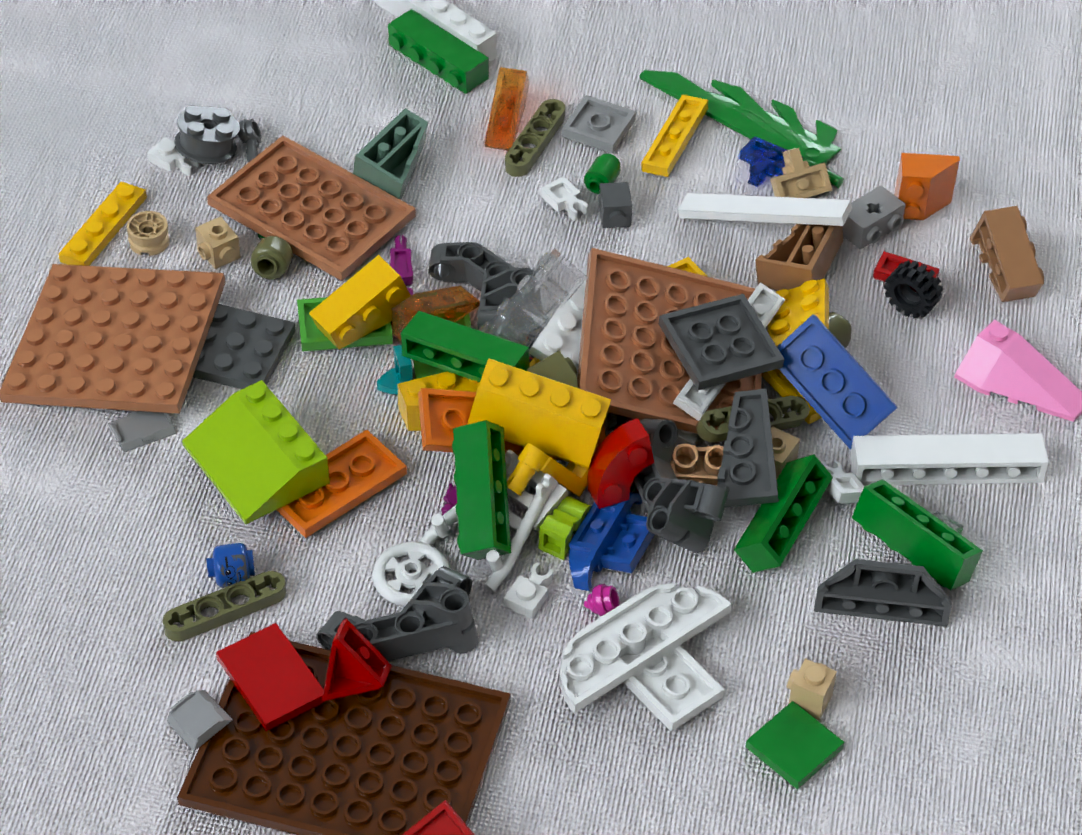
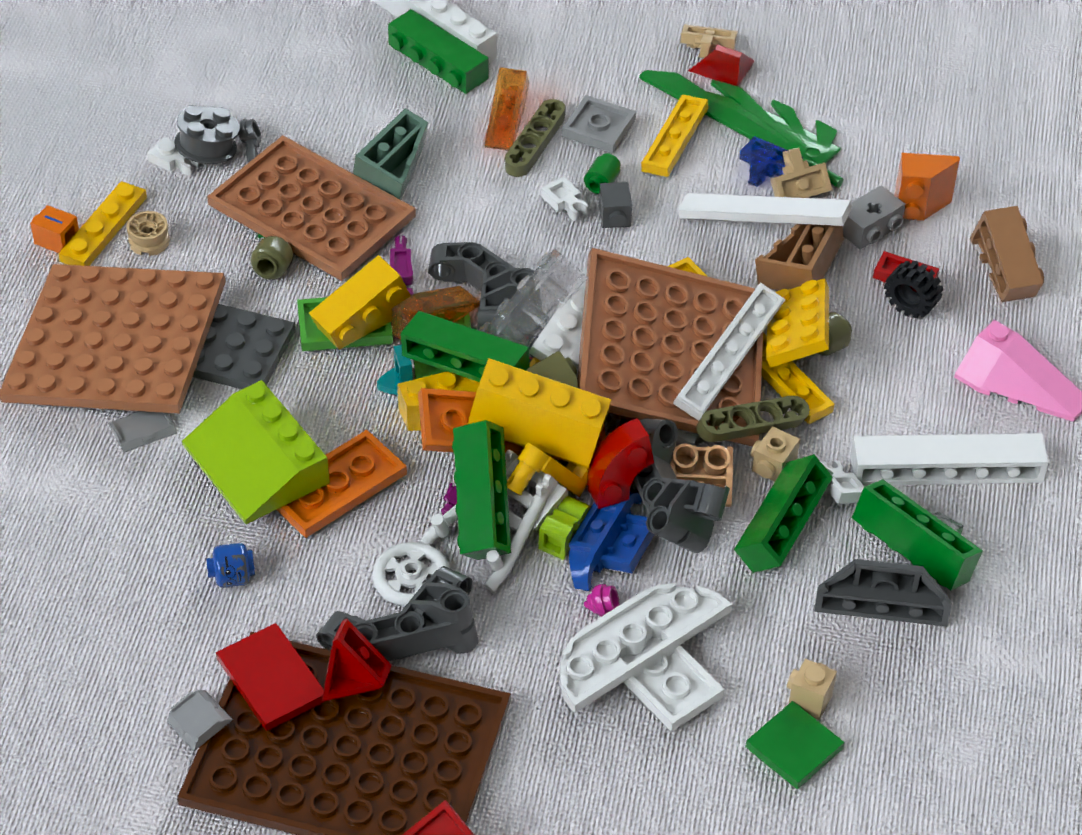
olive beam [163,571,286,642] -> none
tan brick [195,216,241,269] -> none
white plate [503,563,553,619] -> none
dark grey plate [658,294,784,390] -> none
dark grey wing [717,389,779,507] -> none
blue tile [777,314,898,449] -> none
none -> orange brick [30,205,79,253]
none -> tan hinge [680,24,737,58]
none -> red slope [688,44,754,86]

